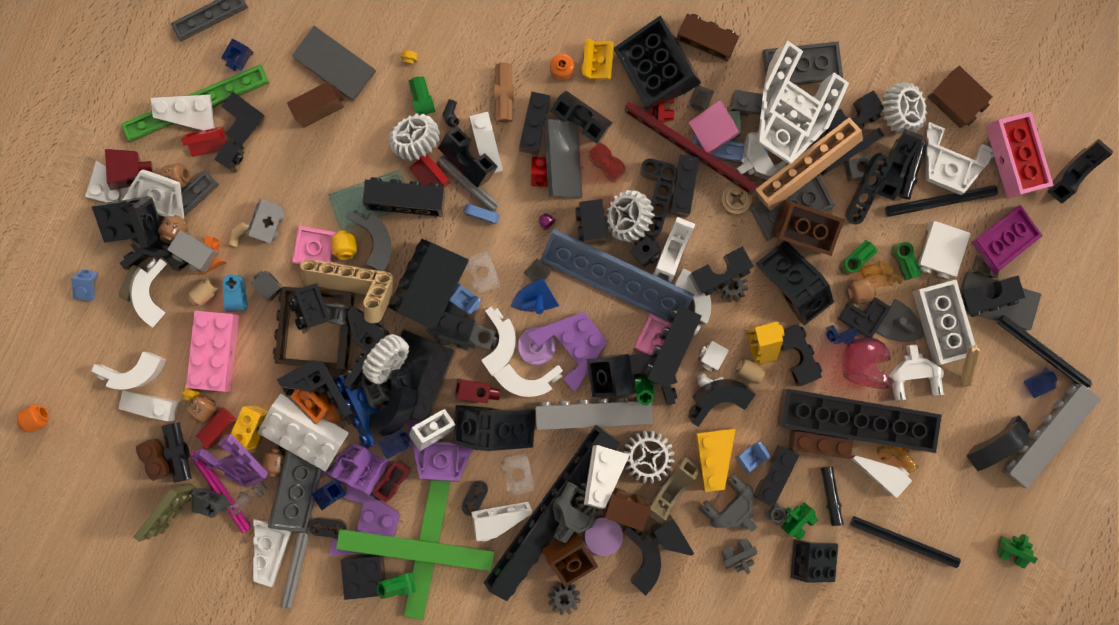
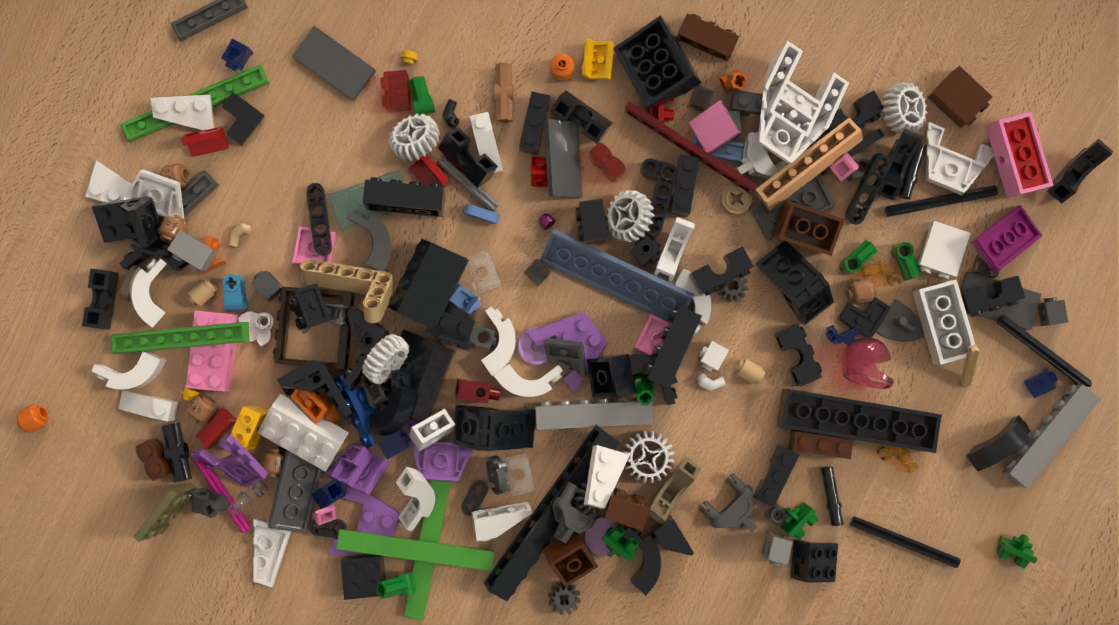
medium blue bracket [71,269,98,301] -> none
dark red torso [105,149,153,190] -> none
black brick [214,141,245,173] -> none
light grey brick [245,199,285,244] -> none
light grey axle [281,532,309,609] -> none
reddish brown brick [287,82,344,128] -> none
yellow head [331,230,357,260] -> none
dark red brick [374,460,411,502] -> none
blue shield [511,278,559,314] -> none
black arch [688,379,756,427] -> none
yellow wedge [695,428,736,492] -> none
dark grey hips [721,539,758,574] -> none
medium blue bracket [735,442,771,474] -> none
yellow wedge [745,321,784,365] -> none
dark grey tile [763,41,843,85] -> none
white slope [851,454,912,498] -> none
white connector [888,344,944,401] -> none
none -> black arch [82,269,119,330]
none -> bright green tile [111,322,250,354]
none -> white plate [238,311,274,346]
none -> black beam [306,183,332,256]
none -> bright pink slope [313,505,336,526]
none -> clear red brick [380,70,411,112]
none -> white arch [396,467,435,531]
none -> dark grey plate [486,455,510,495]
none -> dark grey wing [544,338,587,377]
none -> green hips [602,524,639,562]
none -> orange piece [719,69,748,93]
none -> light grey brick [761,531,793,566]
none -> bright pink slope [829,153,859,182]
none -> dark grey brick [1038,297,1068,326]

